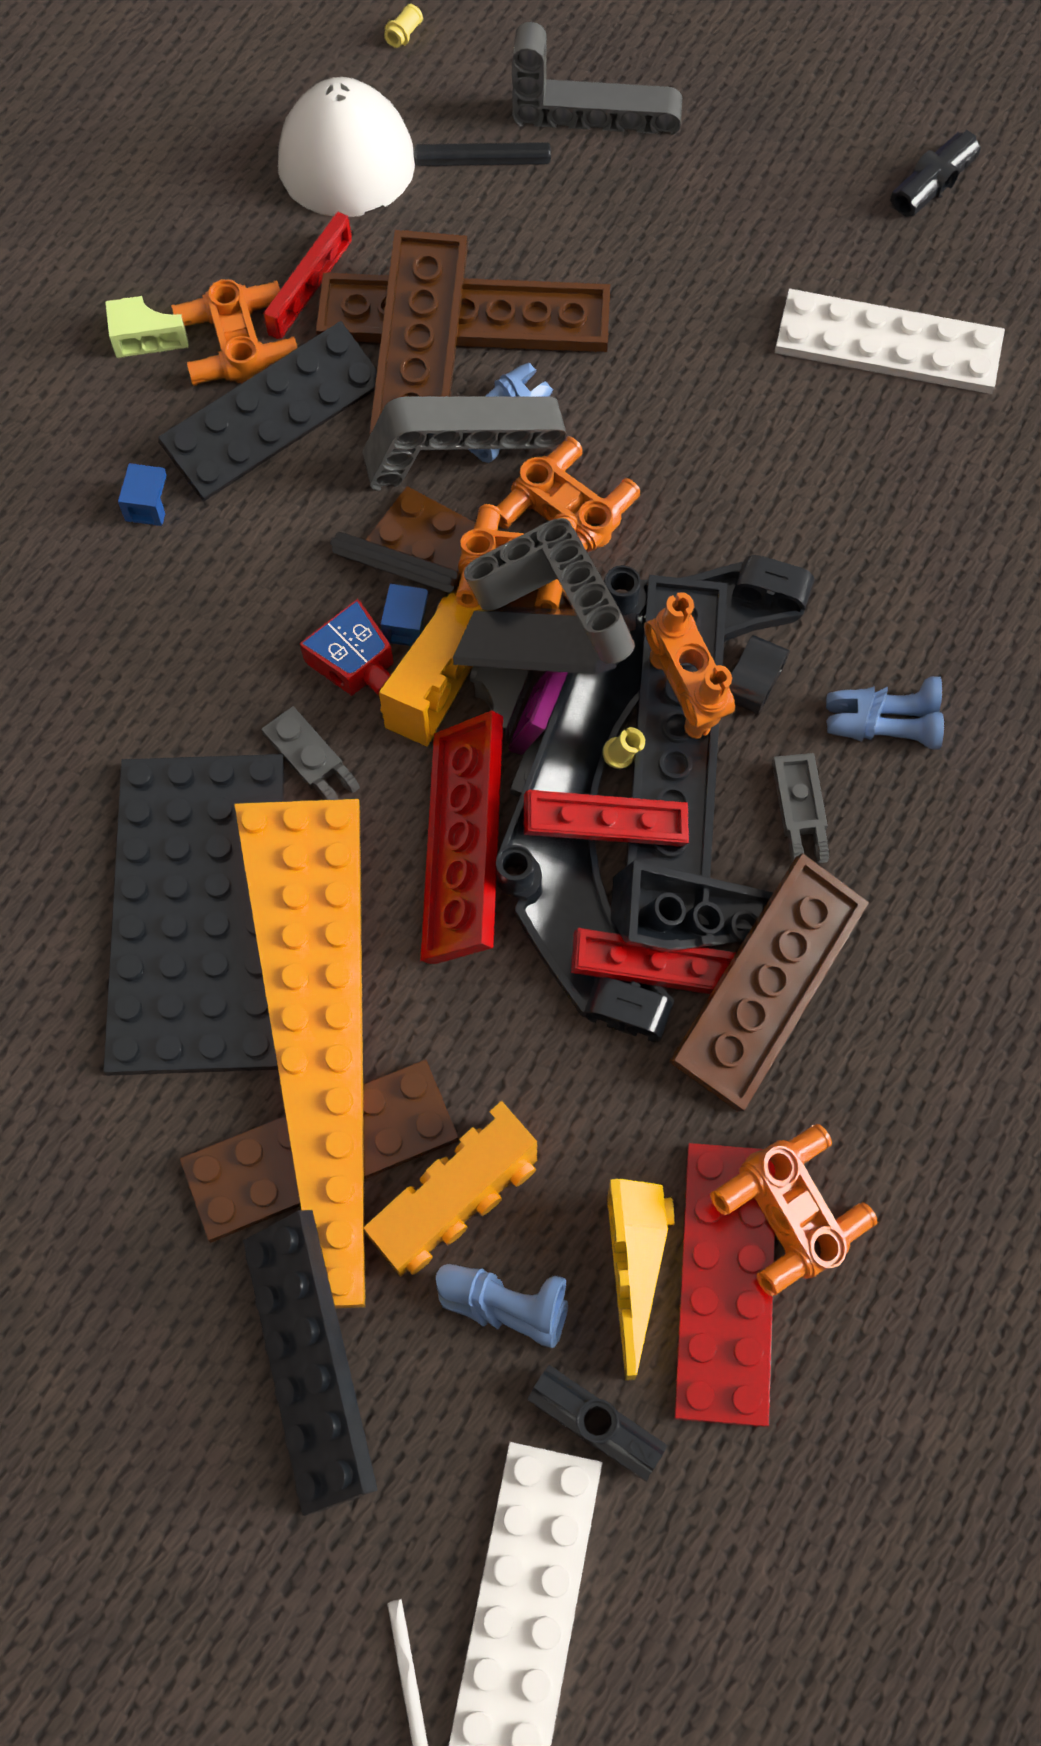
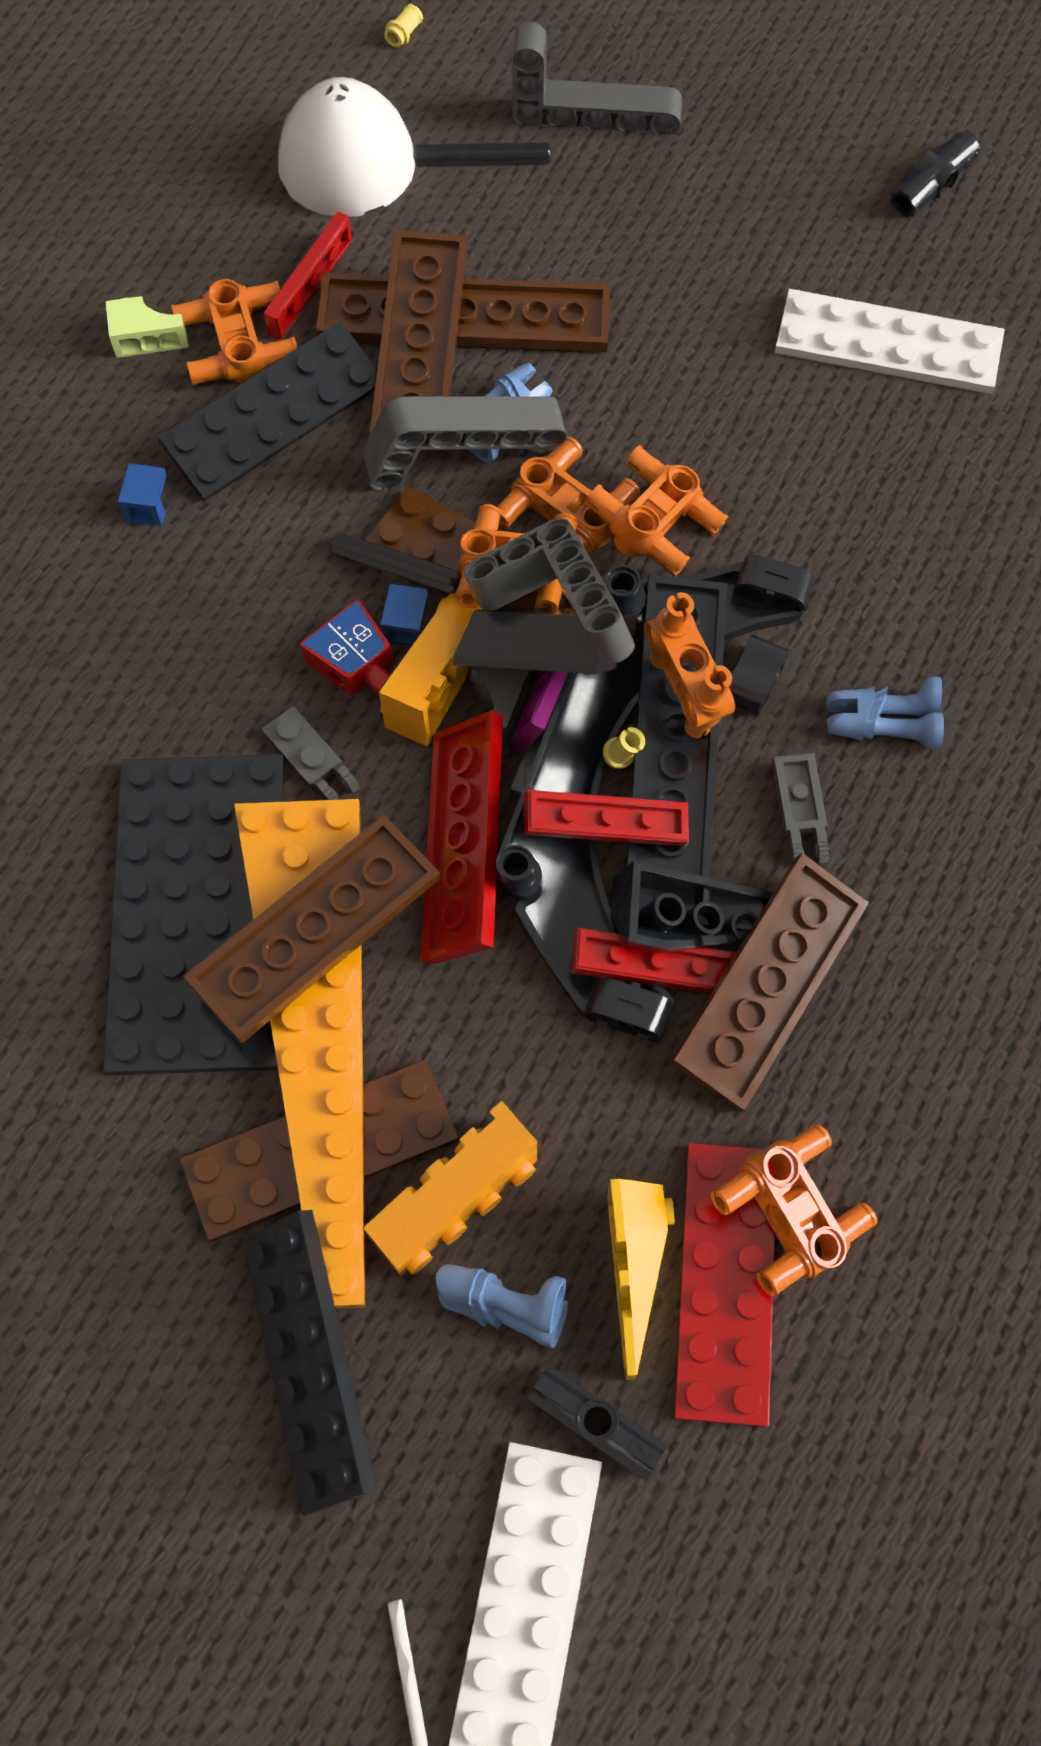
none -> reddish brown plate [183,814,440,1044]
none -> orange piece [584,445,729,577]

